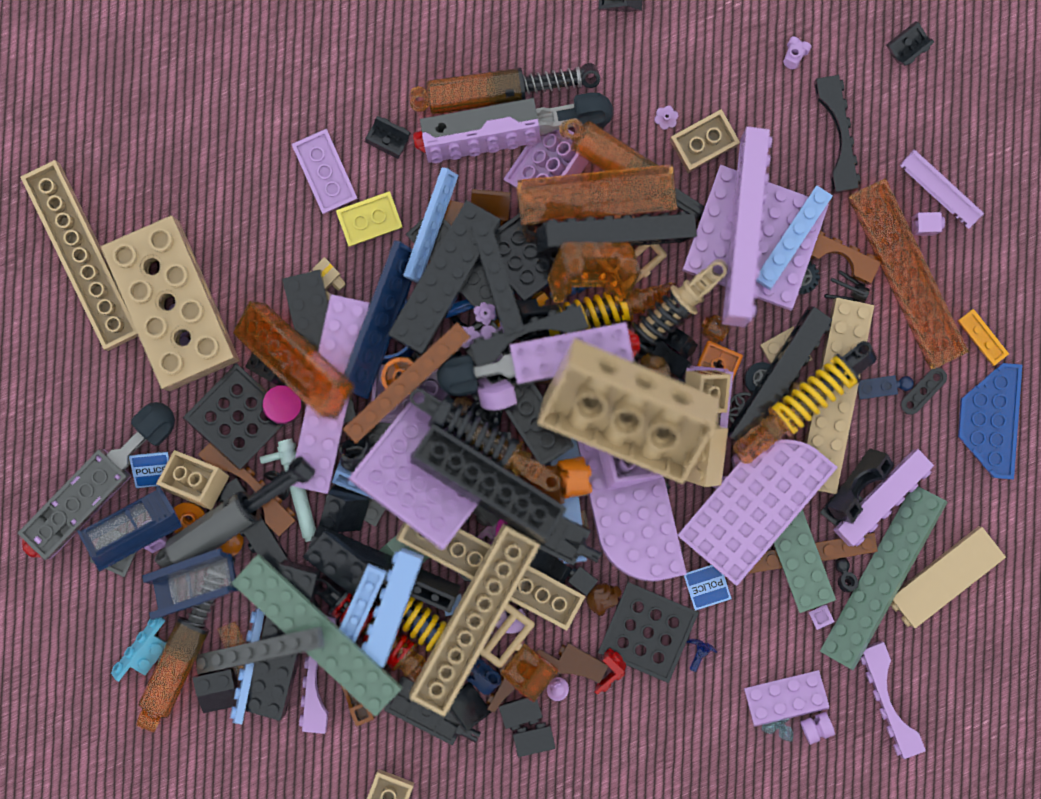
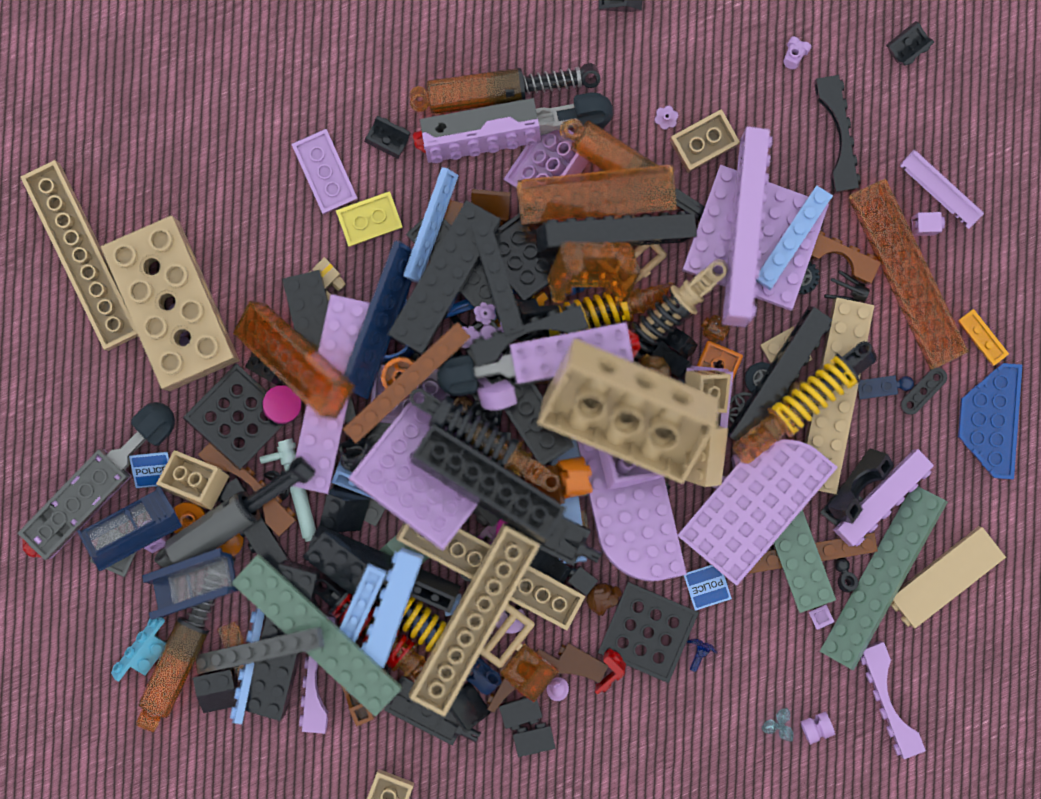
lavender plate [744,670,829,727] -> none

